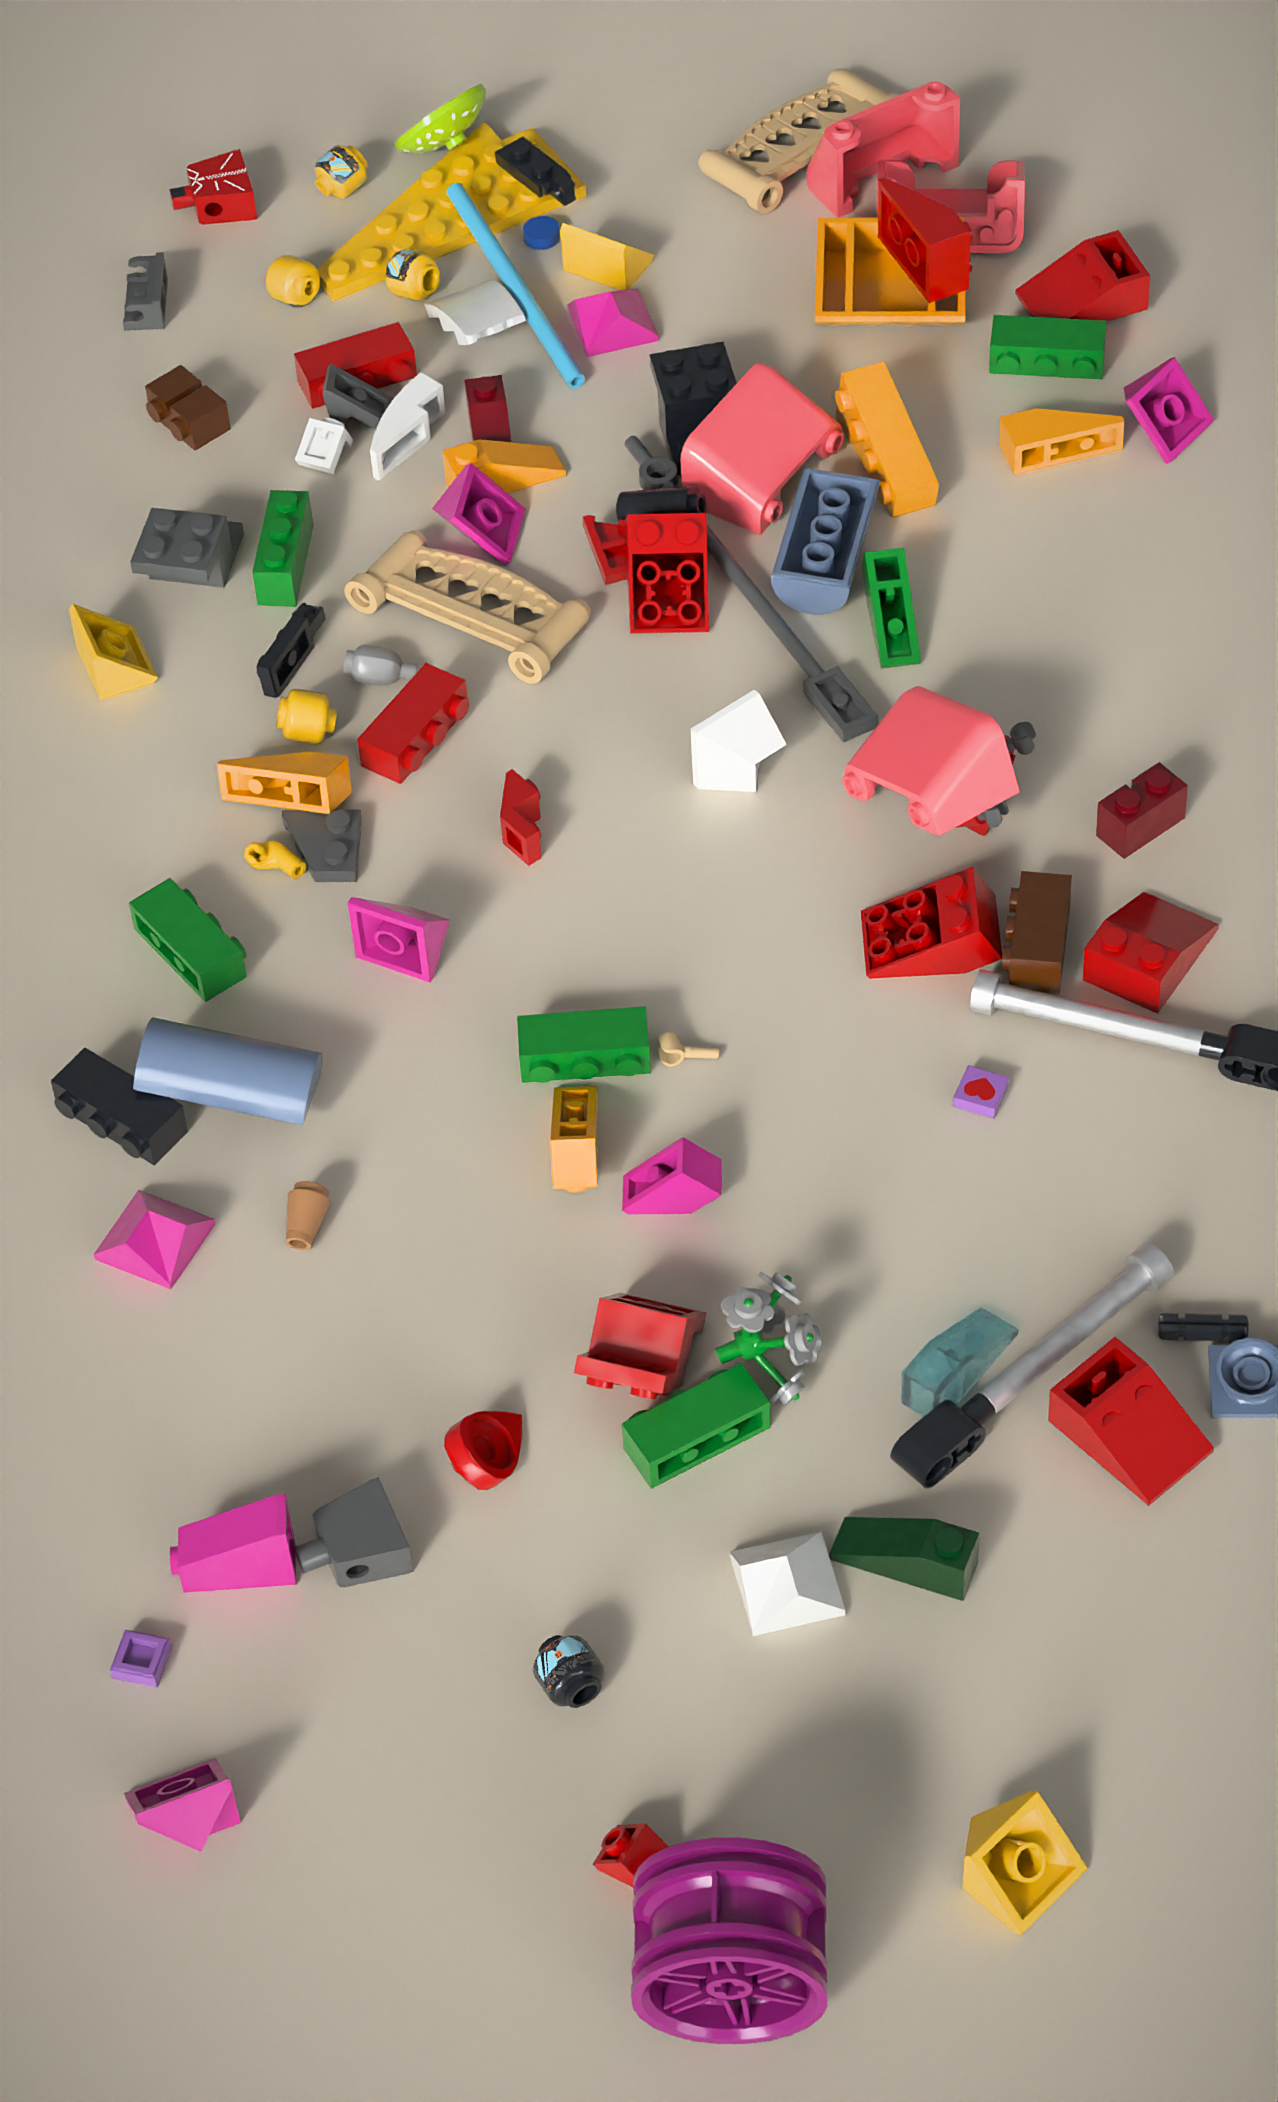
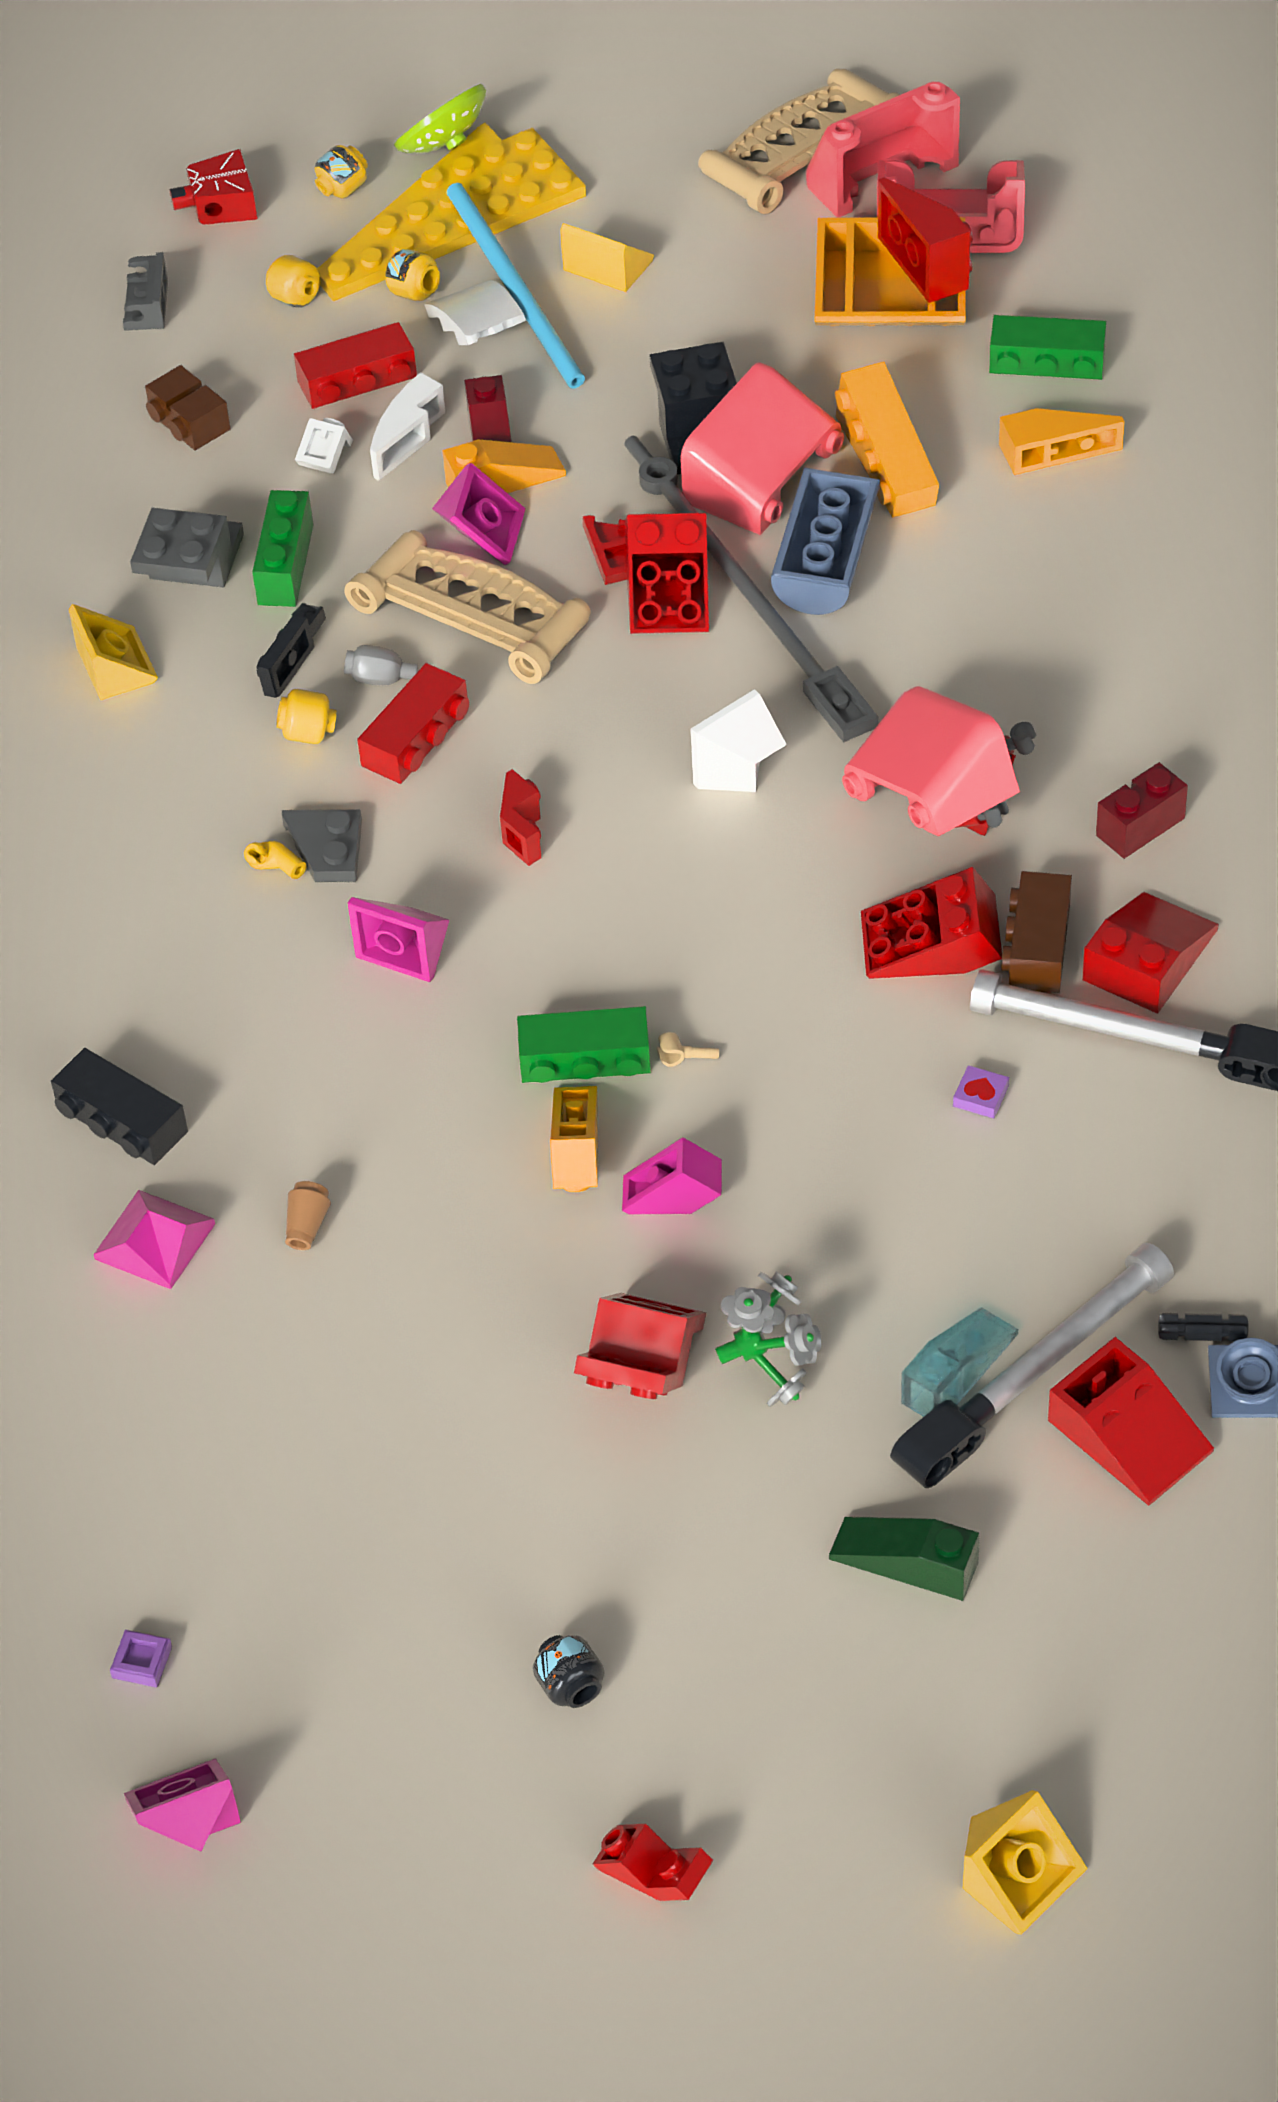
green brick [129,878,247,1002] -> none
sand blue brick [133,1017,323,1125] -> none
dark pink slope [170,1494,296,1593] -> none
light orange slope [217,752,352,814] -> none
dark grey torso [294,1477,414,1587] -> none
dark grey slope [322,364,394,429] -> none
red piece [444,1411,522,1490] -> none
black hinge [495,137,576,206] -> none
blue tile [523,216,560,250] -> none
dark pink slope [567,288,659,357] -> none
black brick [616,486,707,521] -> none
green brick [621,1363,771,1489] -> none
magenta wheel [631,1837,828,2044] -> none
white slope [730,1532,845,1636] -> none
green slope [861,547,921,669] -> none
red slope [1015,230,1150,322] -> none
dark pink slope [1124,357,1214,464] -> none

